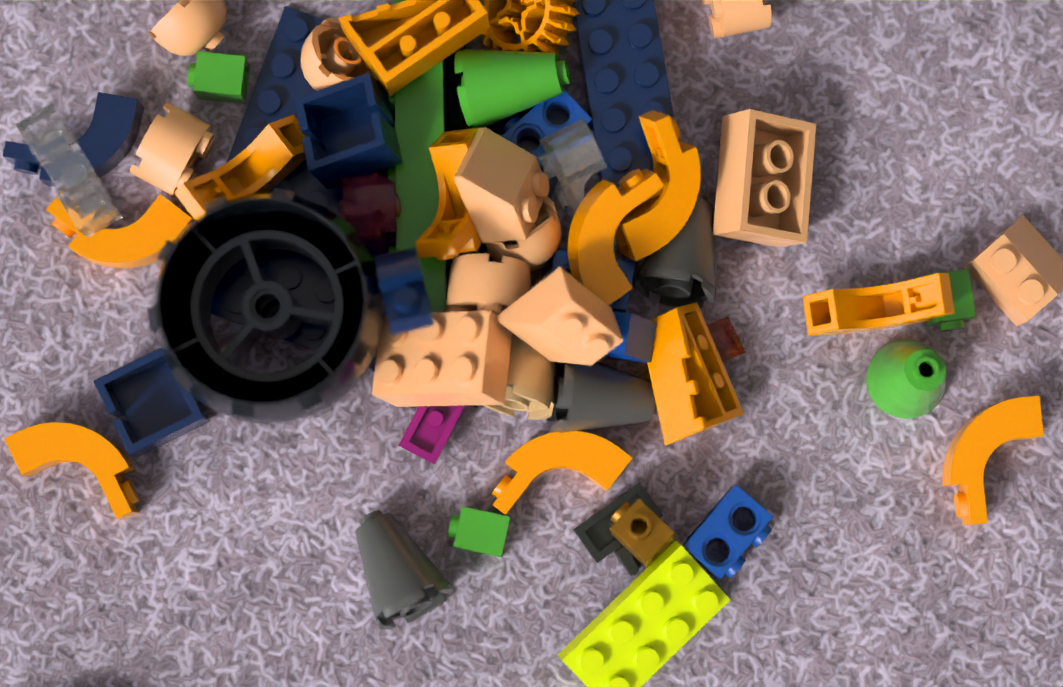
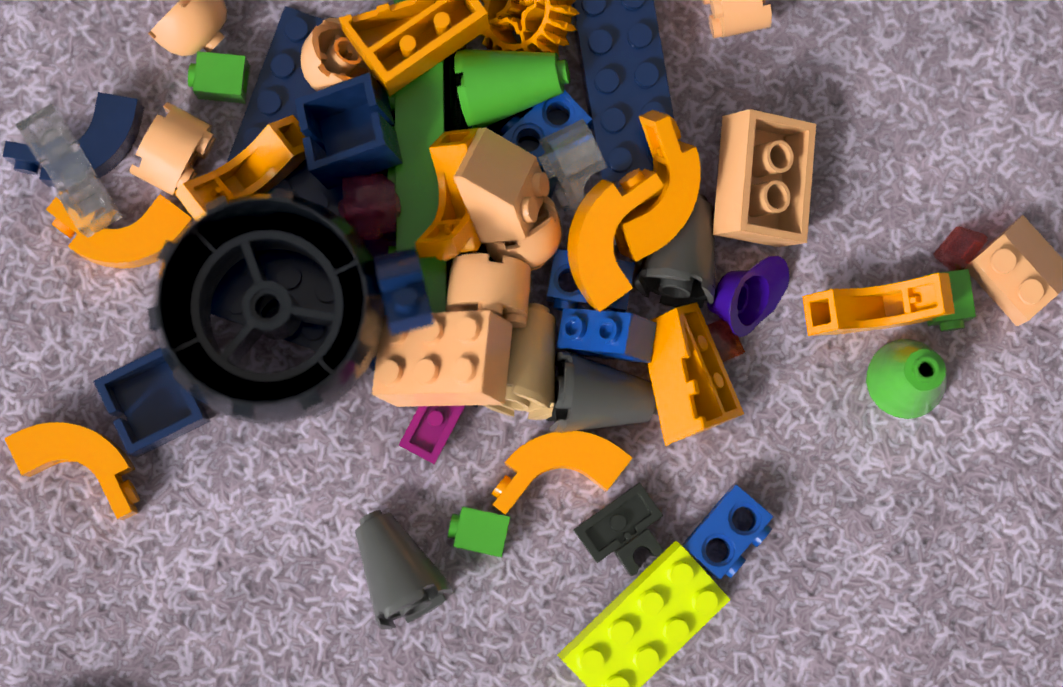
light nougat slope [497,267,623,365] -> none
pearl gold brick [610,499,676,568] -> none
light orange arch [942,396,1044,525] -> none
none -> dark purple piece [707,255,790,337]
none -> clear red slope [933,226,988,271]

